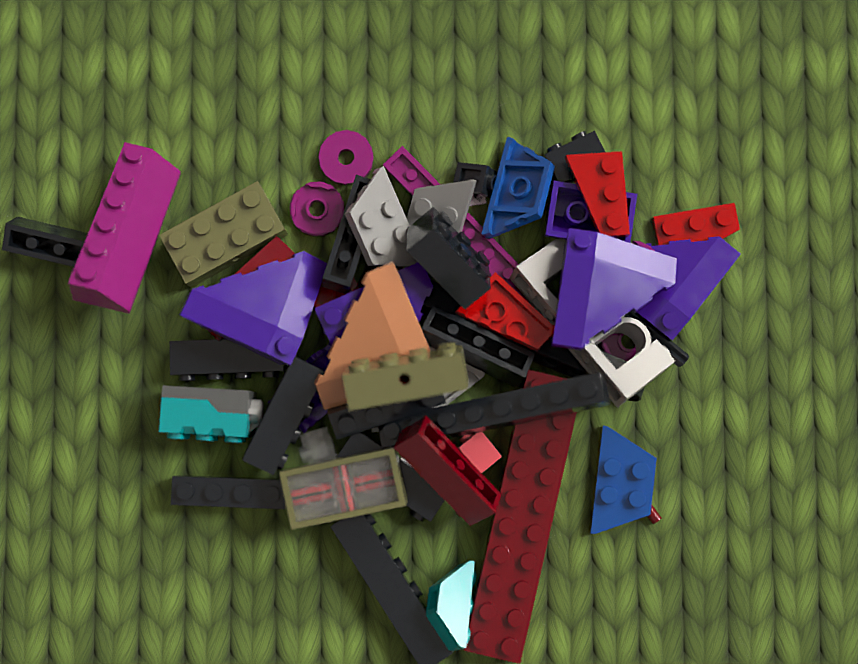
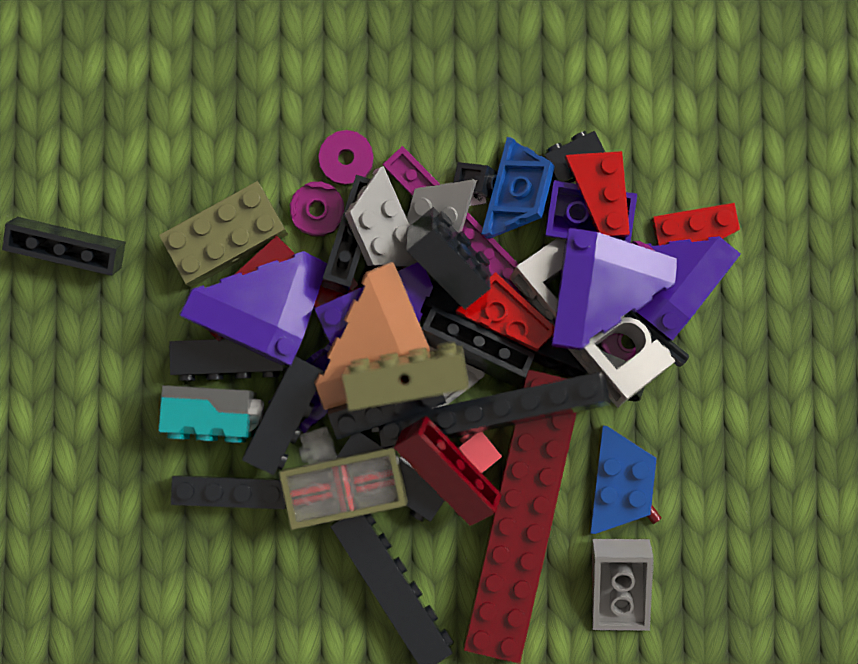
magenta slope [68,142,181,314] -> none
slope [426,560,476,651] -> none
none -> light grey slope [592,539,653,631]

